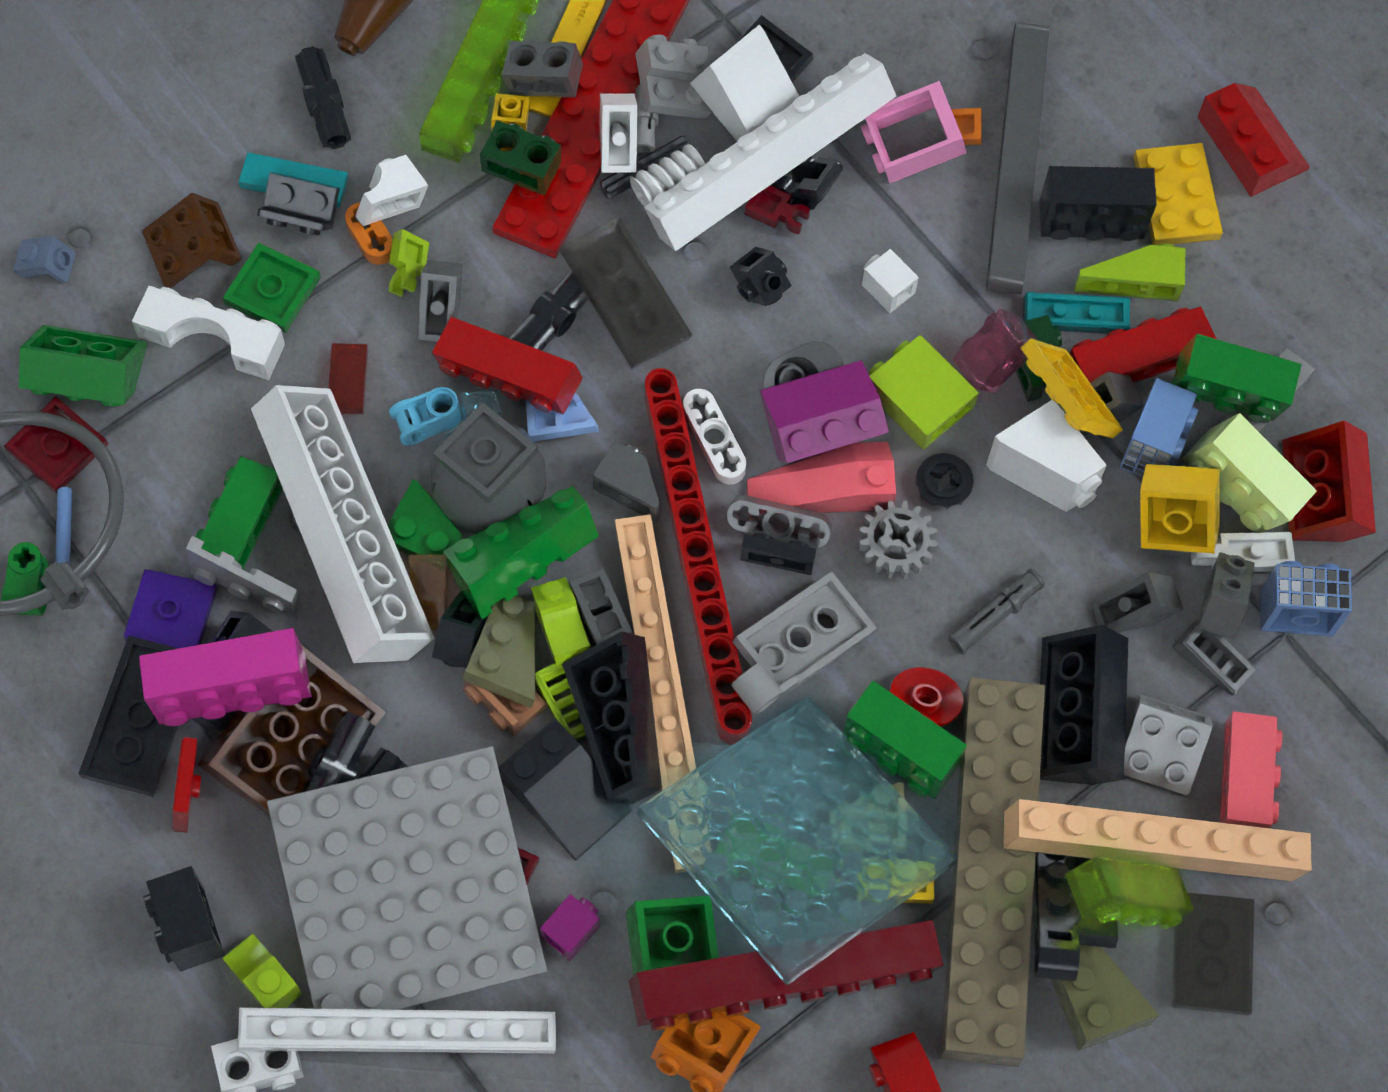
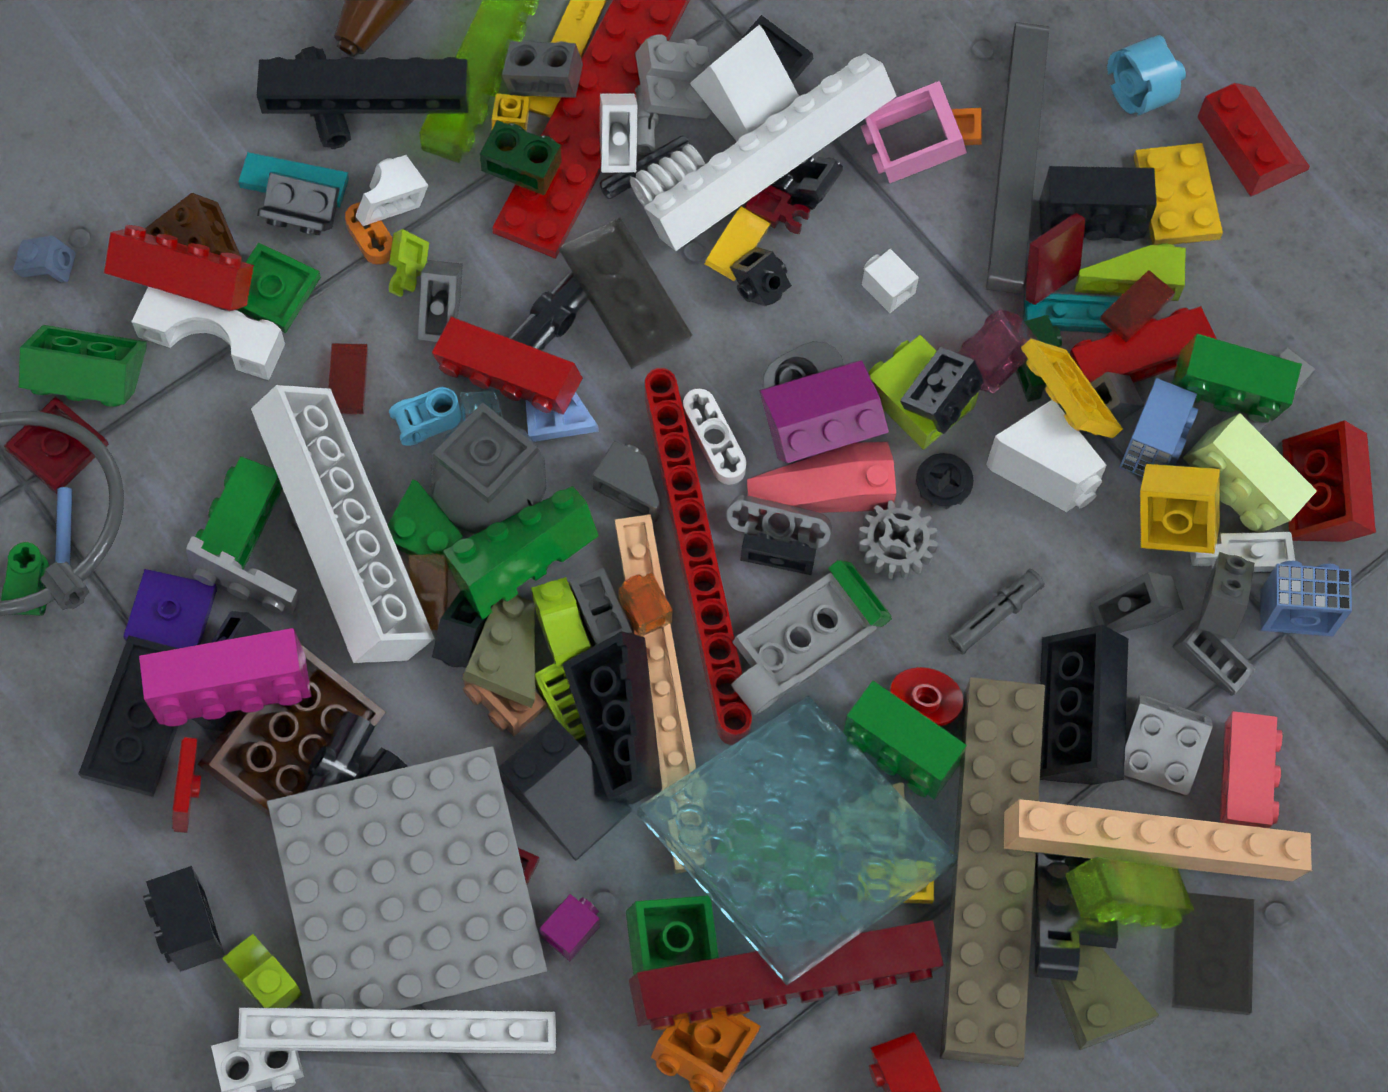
none -> red brick [104,225,254,311]
none -> black brick [257,57,470,114]
none -> clear orange brick [619,572,672,636]
none -> yellow slope [704,206,771,281]
none -> green tile [828,560,892,627]
none -> black bracket [900,346,984,434]
none -> dark red tile [1025,213,1085,305]
none -> clear red tile [1100,270,1175,342]
none -> medium azure brick [1107,35,1186,116]

